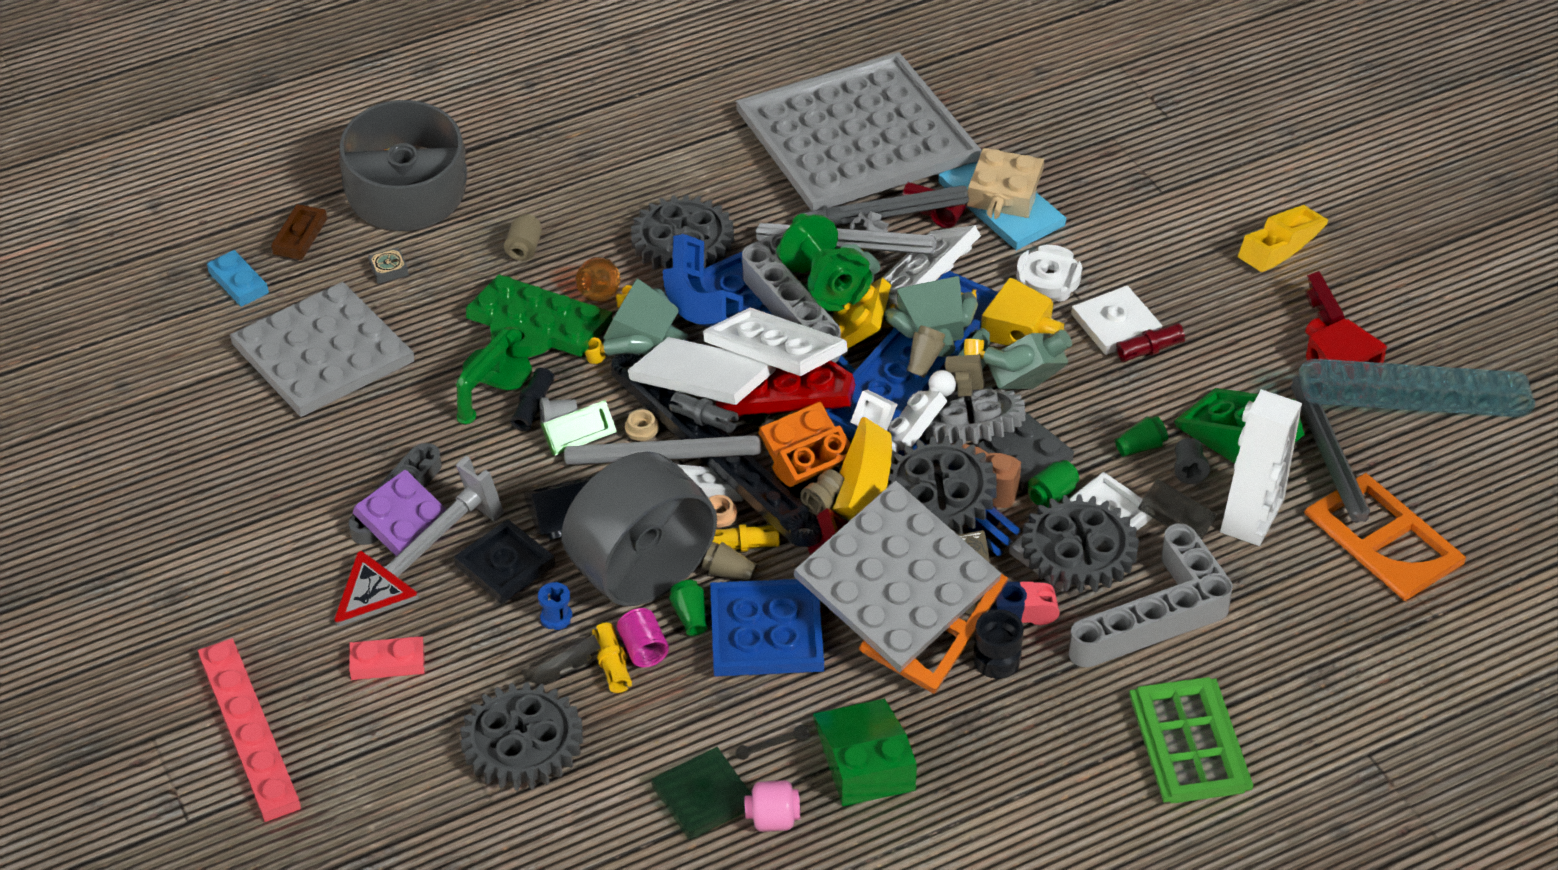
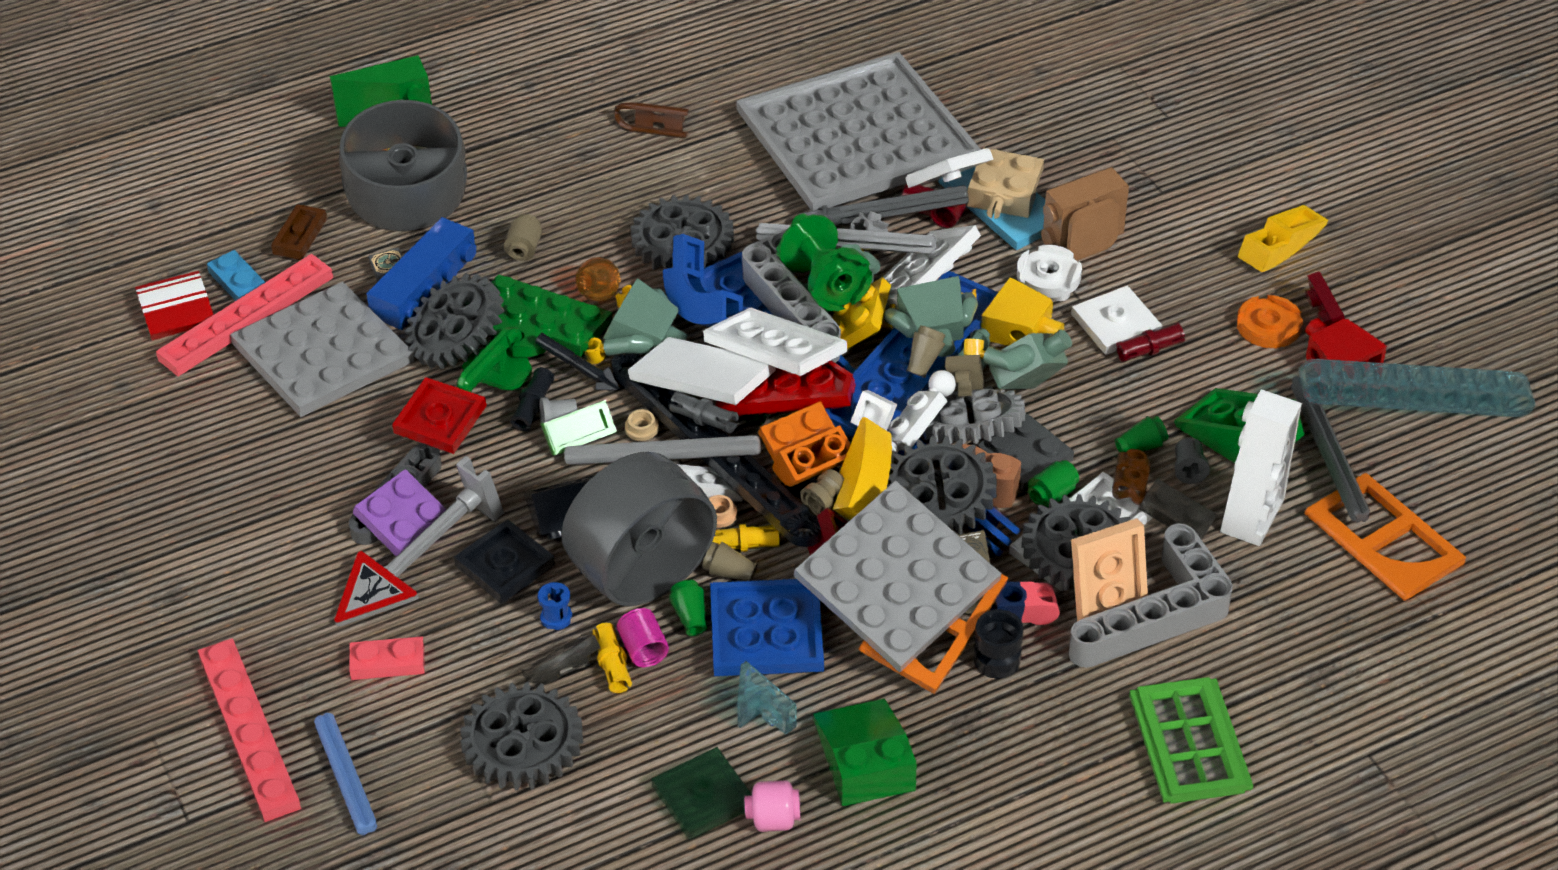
clear smoke hinge [735,725,809,760] -> none
none -> red slope [135,271,214,341]
none -> coral plate [156,253,333,377]
none -> medium blue axle [314,712,377,835]
none -> green slope [330,55,432,127]
none -> blue brick [366,217,477,330]
none -> red tile [392,377,487,454]
none -> dark grey gear [405,273,505,369]
none -> black piece [535,333,621,390]
none -> reddish brown piece [614,102,689,138]
none -> clear light blue slope [737,661,797,735]
none -> white plate [905,148,993,188]
none -> medium nougat brick [1041,167,1129,260]
none -> light nougat plate [1071,518,1148,621]
none -> reddish brown piece [1112,449,1151,505]
none -> orange tile [1237,295,1303,348]

